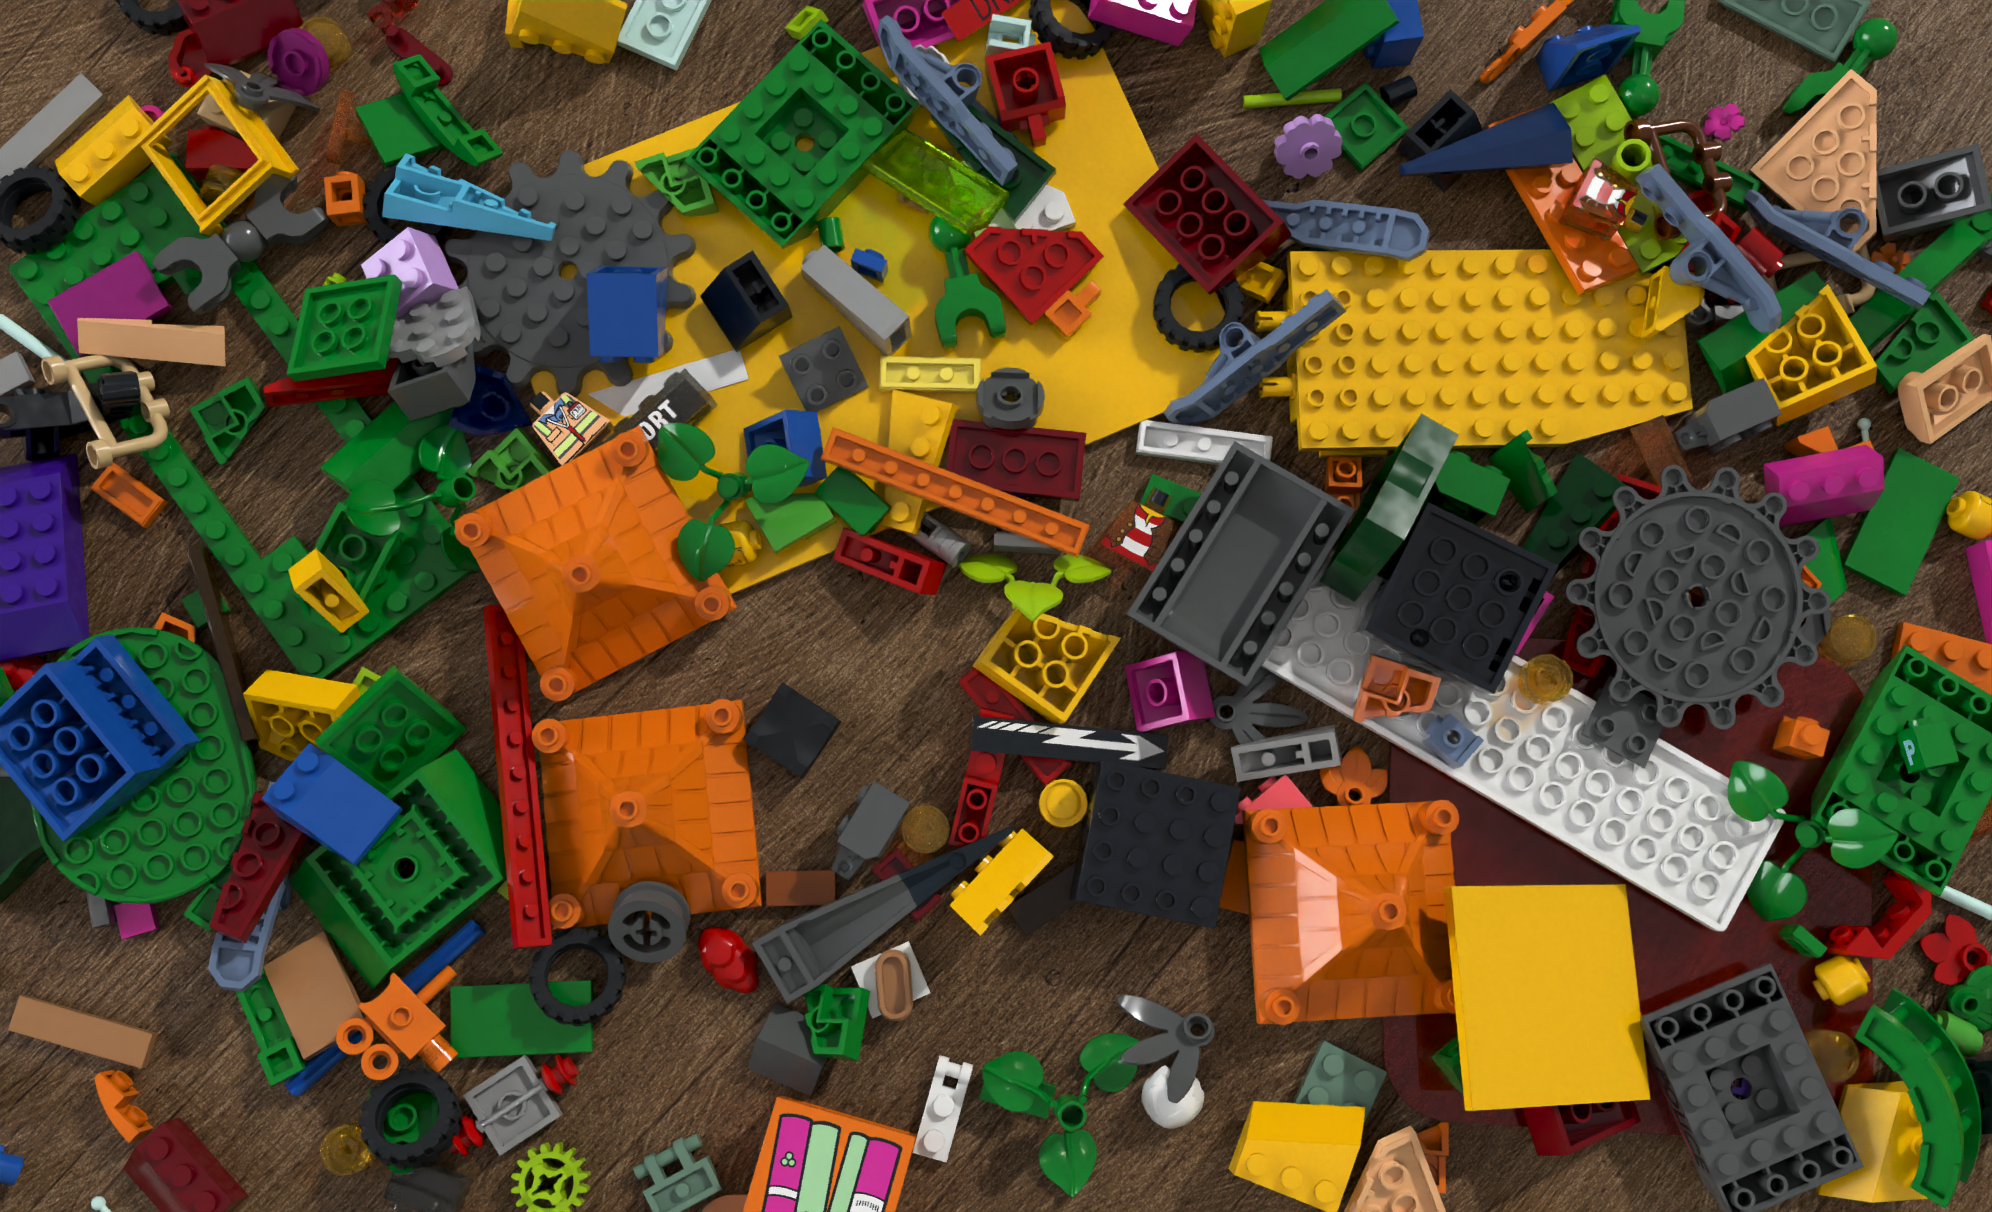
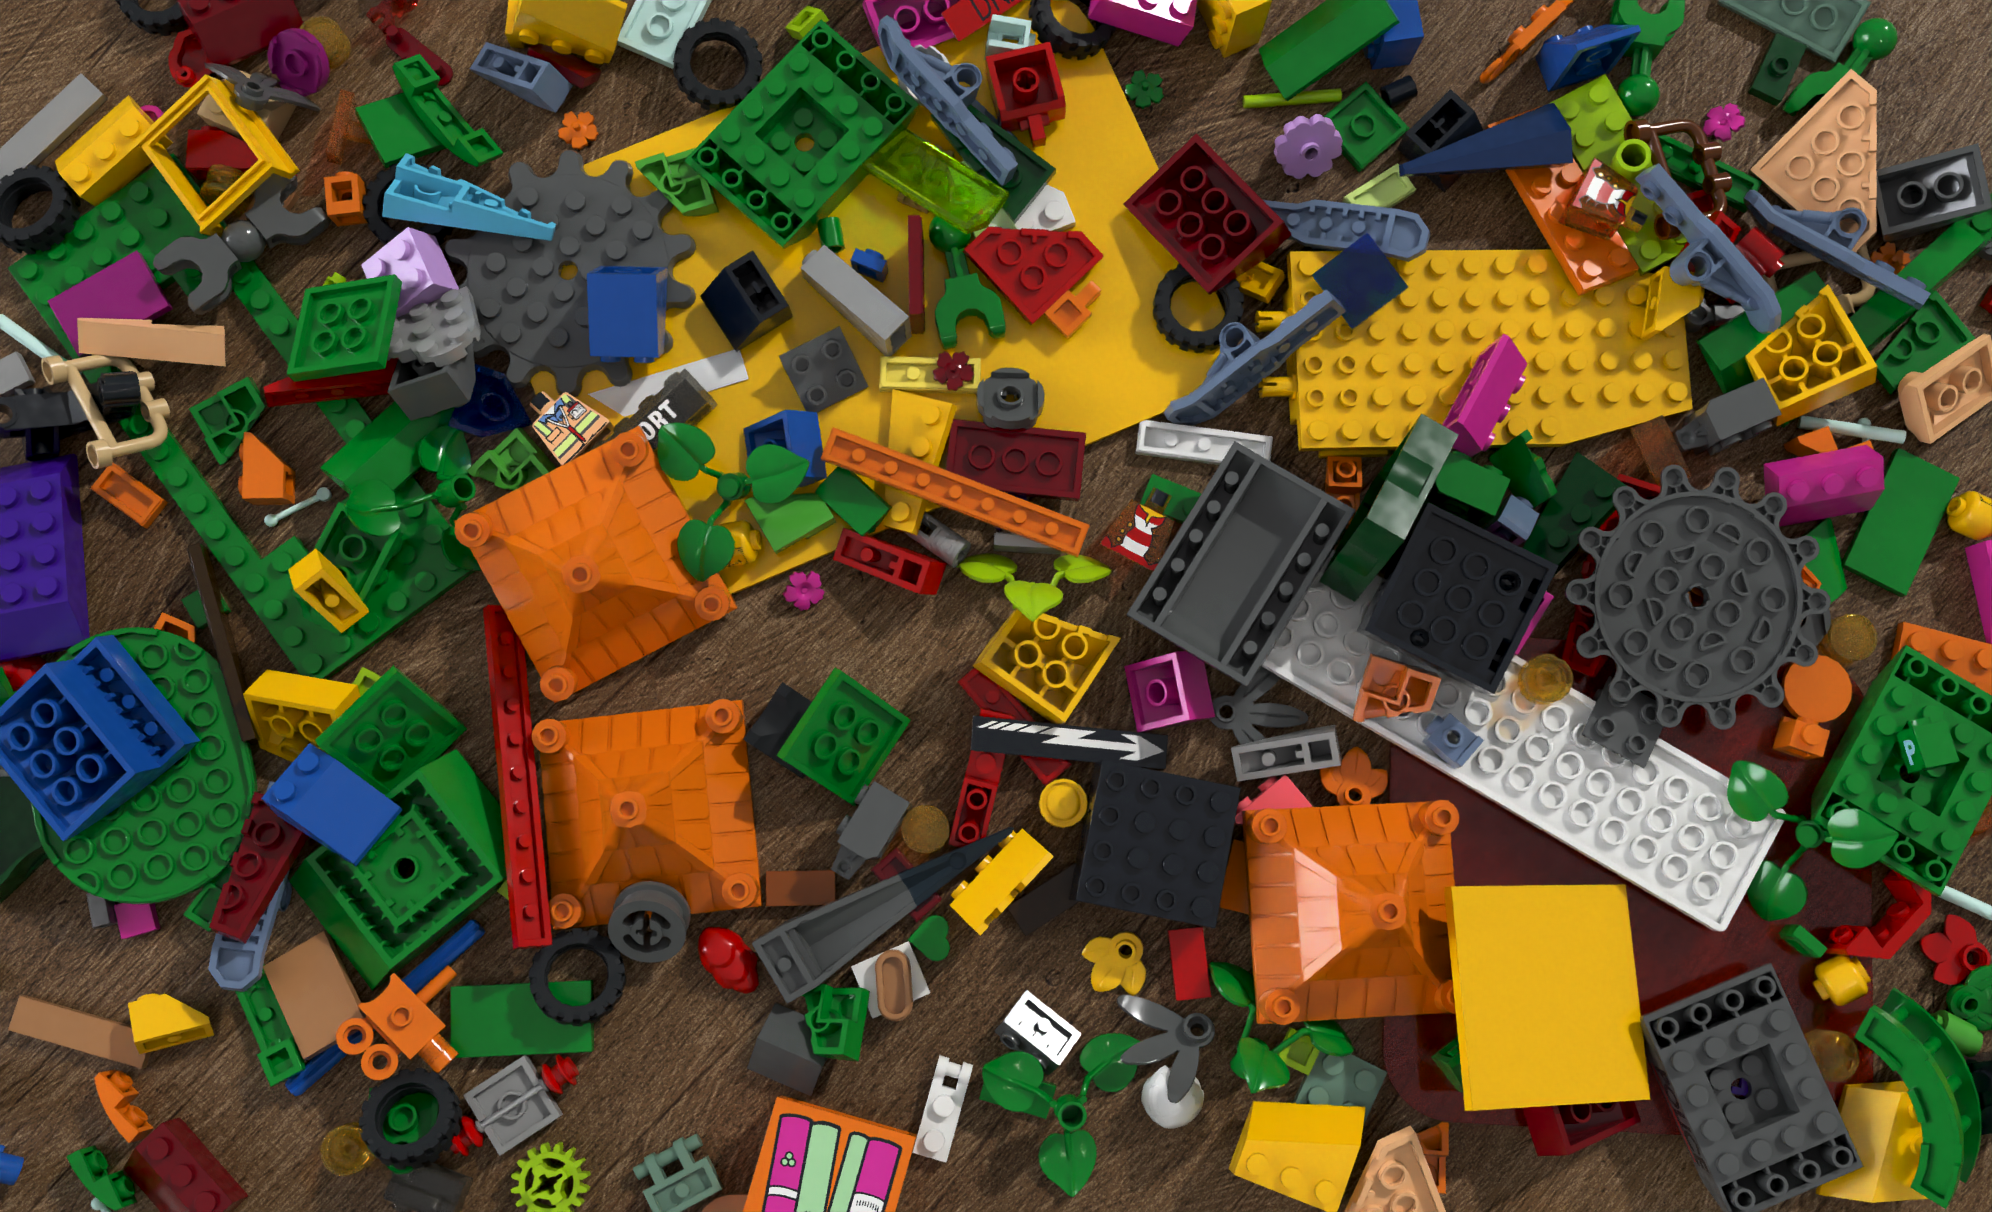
none -> green slope [66,1145,137,1211]
none -> yellow slope [128,993,214,1055]
none -> orange slope [238,432,296,505]
none -> light aqua hinge [264,487,332,527]
none -> sand blue slope [470,42,573,113]
none -> dark red tile [527,43,601,89]
none -> orange plant [558,111,599,150]
none -> black tyre [673,18,762,111]
none -> green plate [776,667,911,807]
none -> dark pink plant [783,571,825,611]
none -> dark red tile [908,215,925,334]
none -> green tile [908,915,950,961]
none -> dark red plant [933,351,974,391]
none -> bracket [995,990,1081,1075]
none -> yellow plate [1082,931,1146,996]
none -> green plant [1125,70,1164,109]
none -> red tile [1167,927,1211,1001]
none -> green plant [1207,962,1355,1094]
none -> lime plate [1277,1027,1320,1076]
none -> clear blue plate [1312,233,1409,330]
none -> yellowish green tile [1342,163,1416,208]
none -> dark pink slope [1442,334,1528,458]
none -> sand blue slope [1483,494,1539,546]
none -> dark green plate [1747,33,1807,106]
none -> orange tile [1780,655,1852,723]
none -> light aqua bar [1797,415,1906,444]

